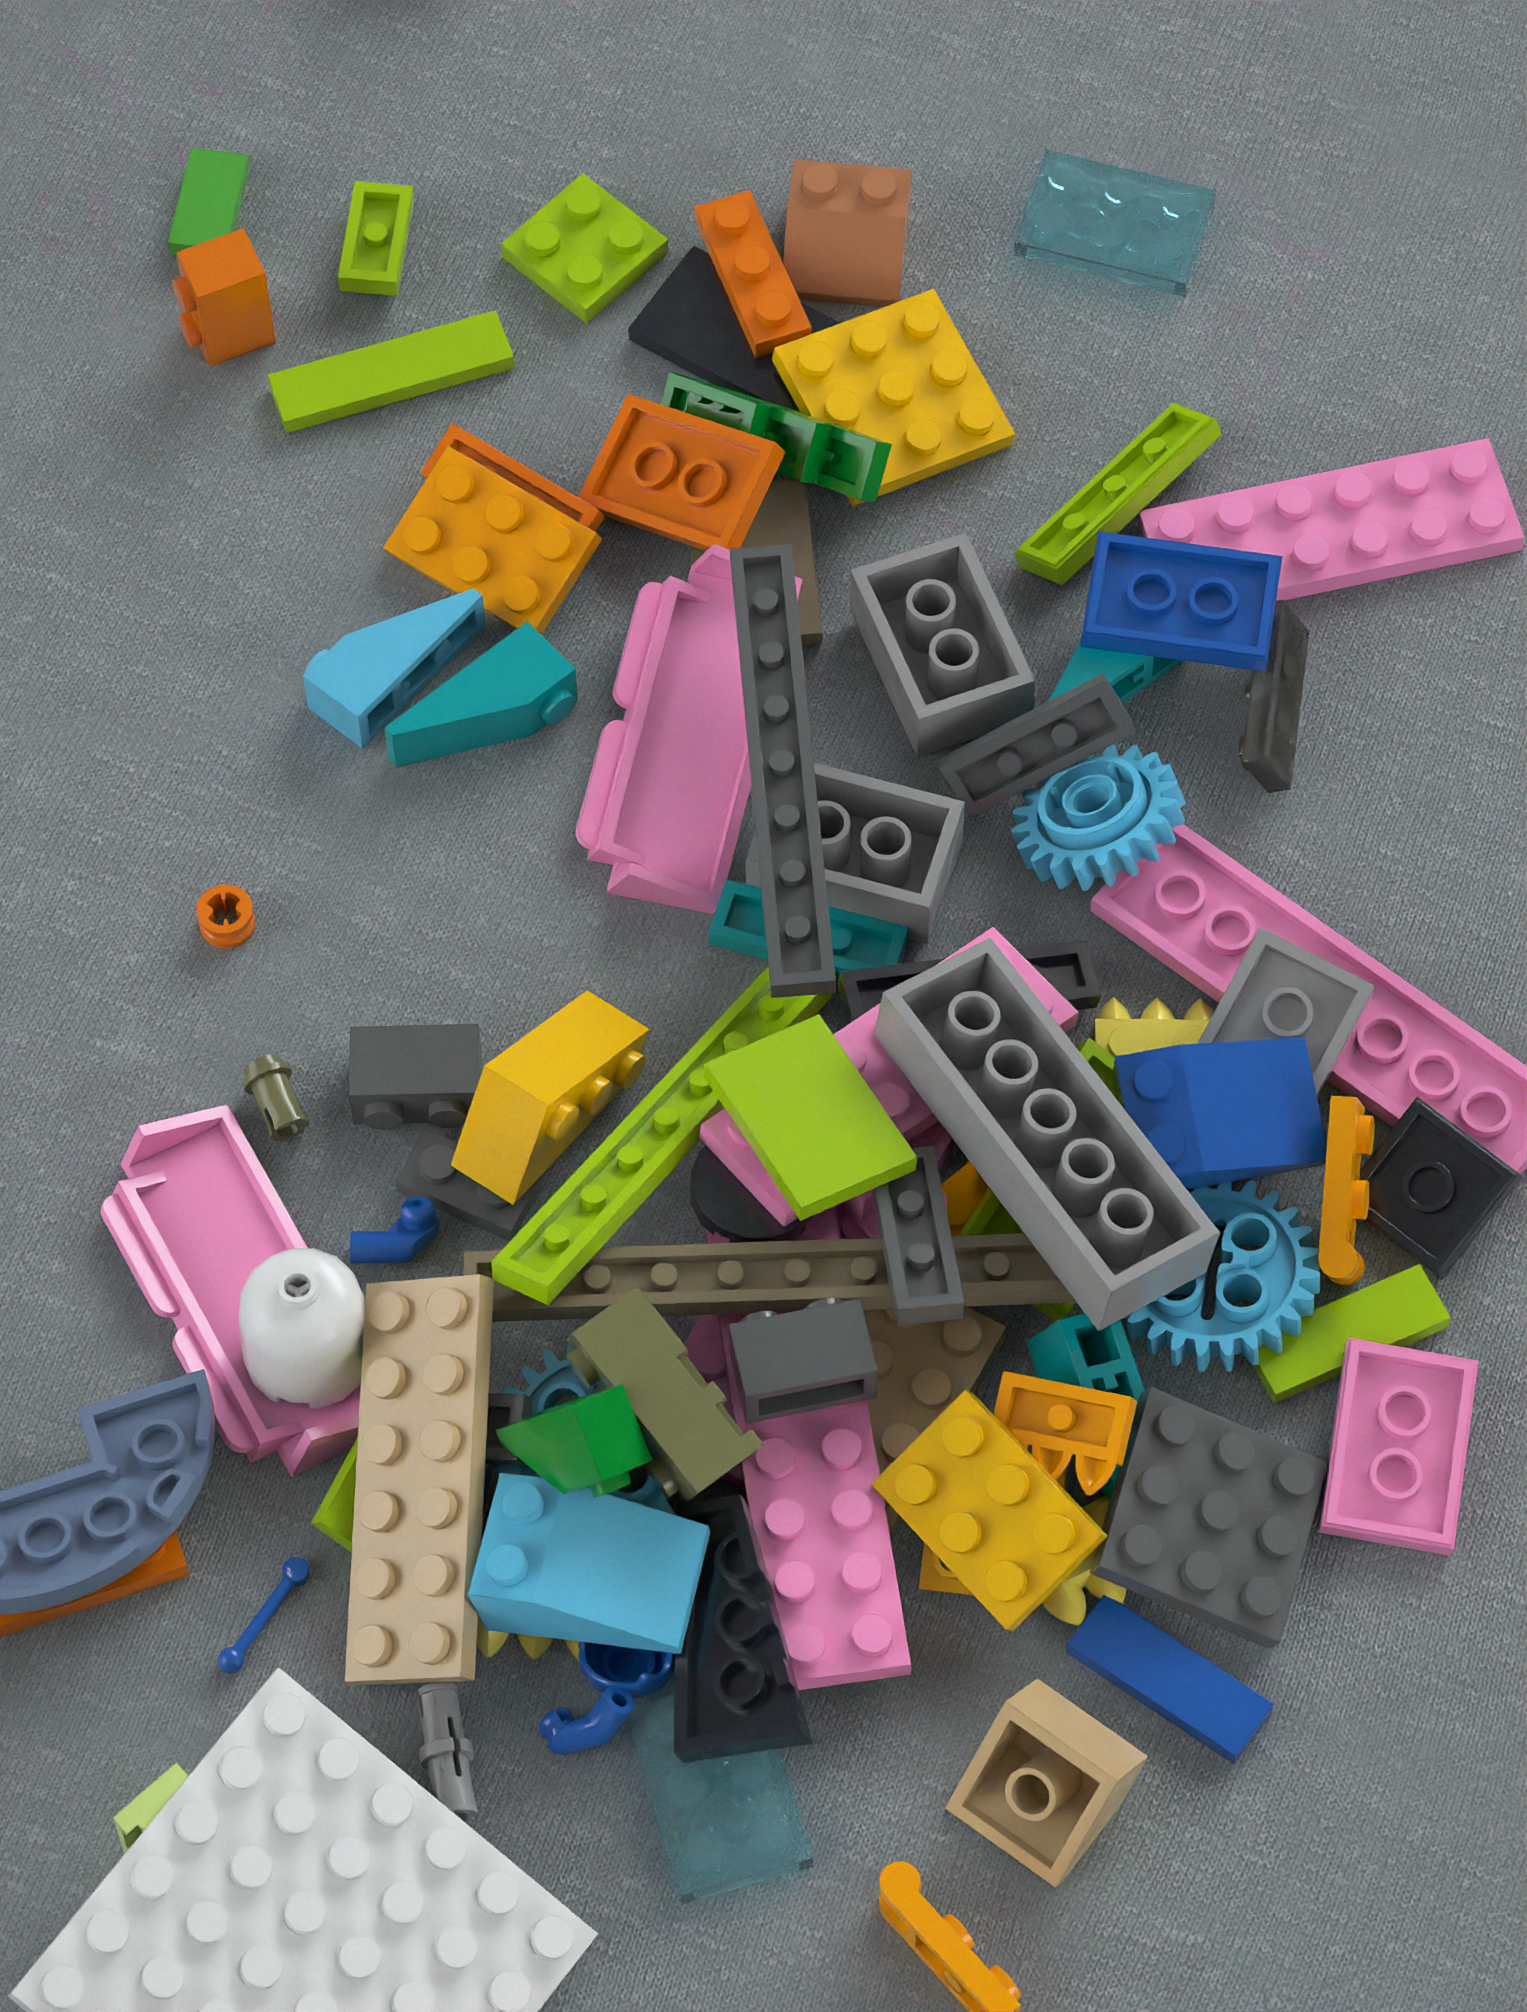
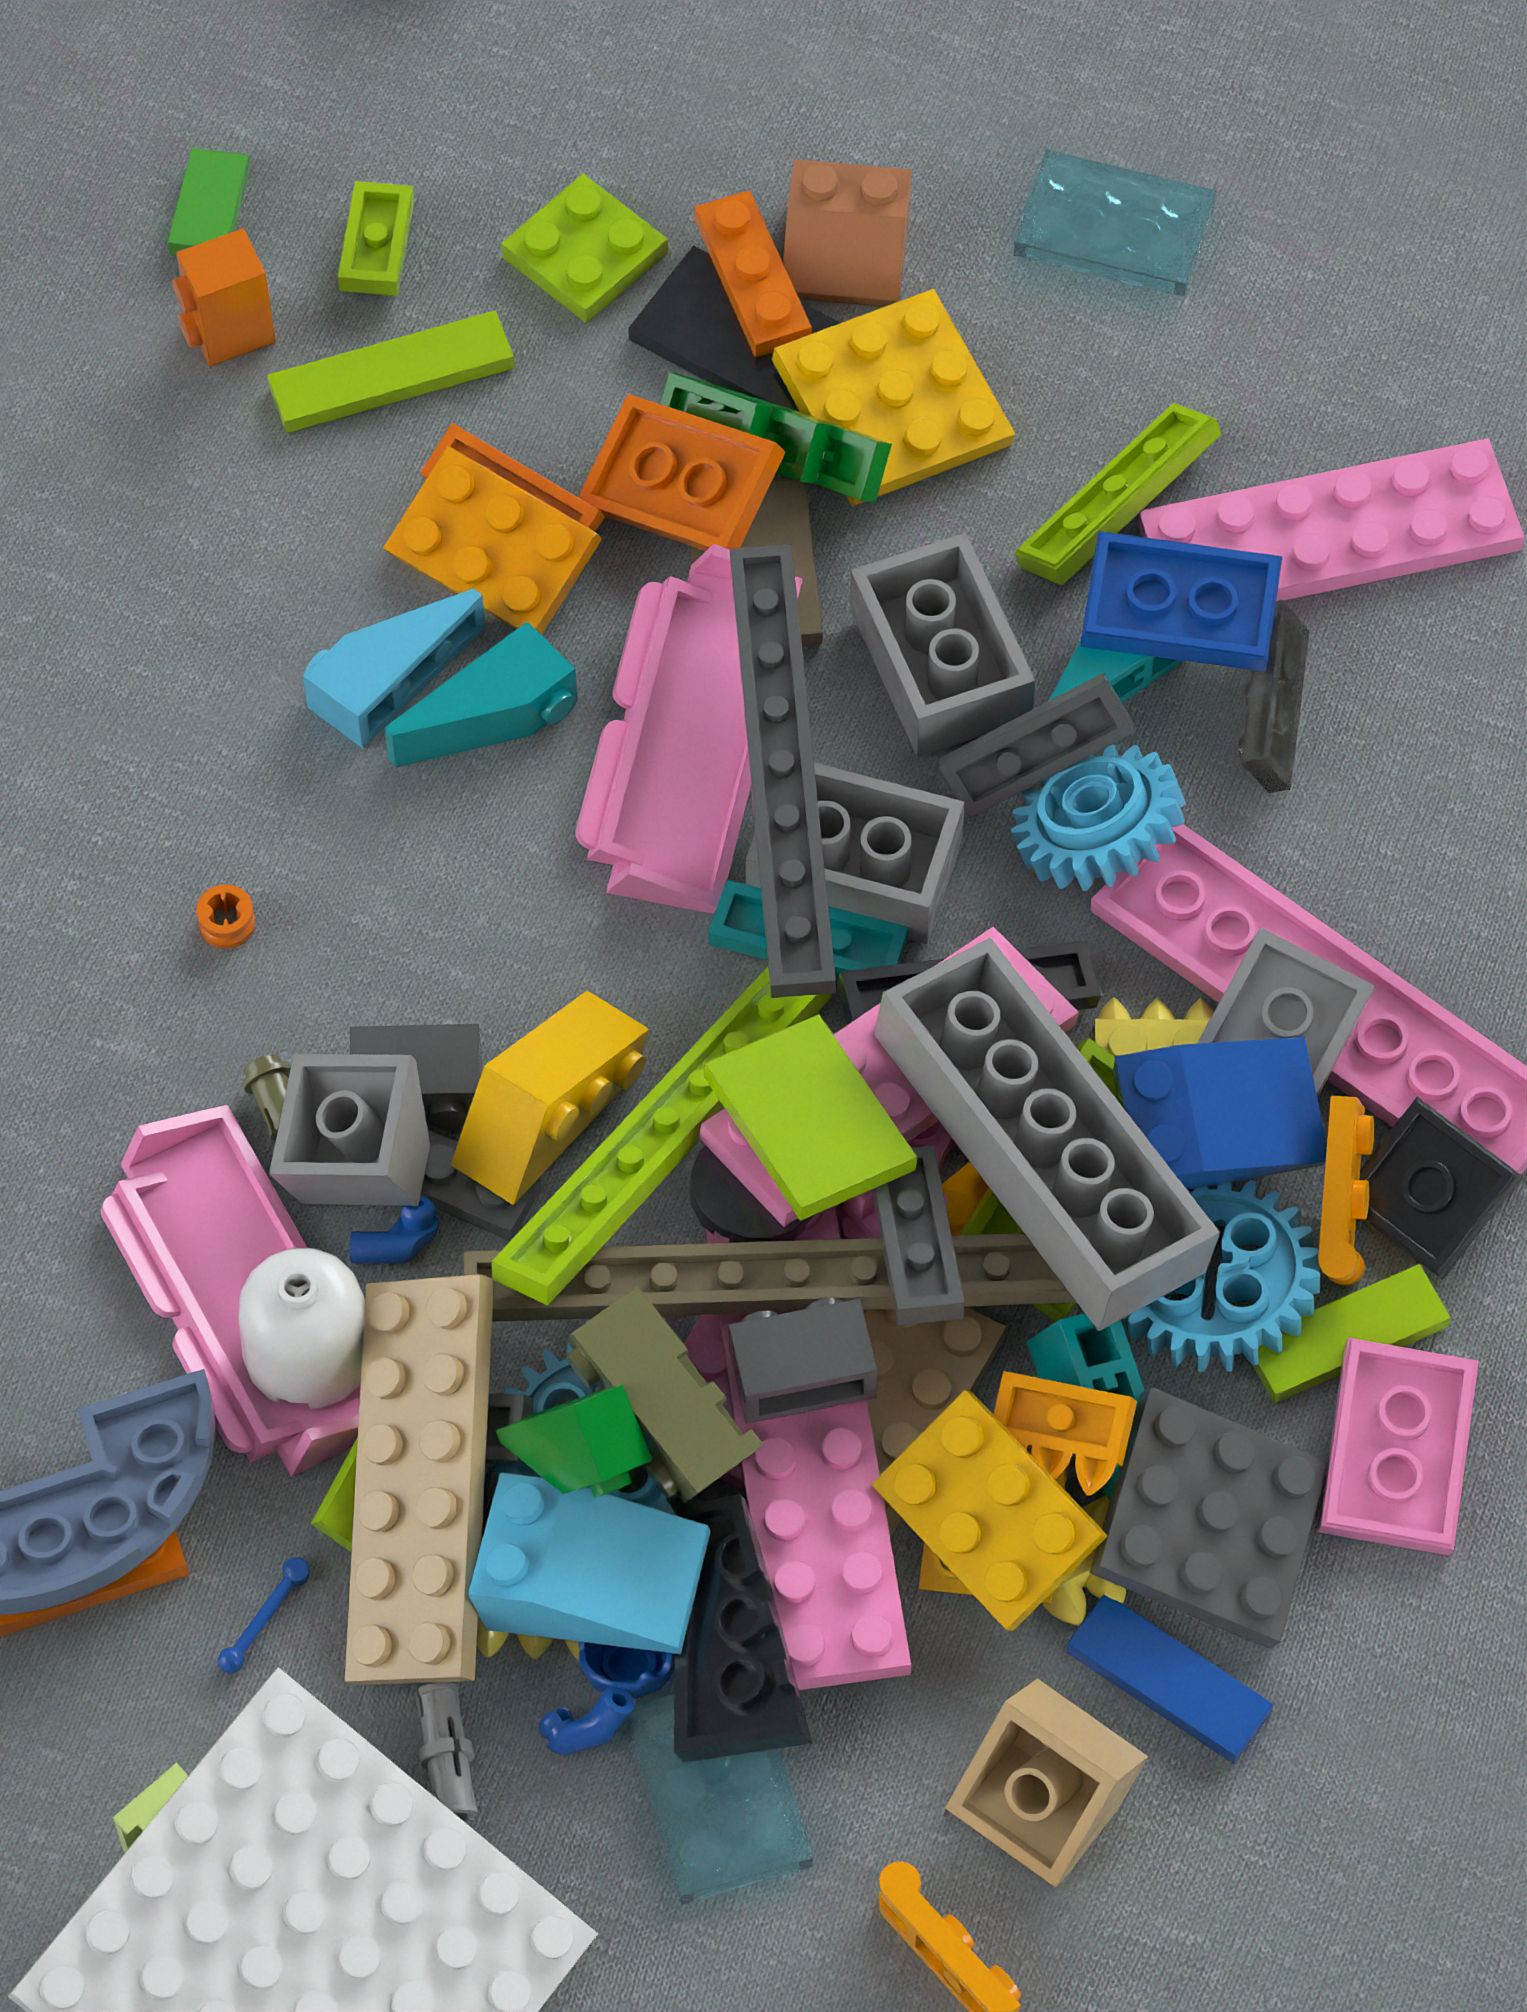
none -> light grey slope [269,1054,430,1206]

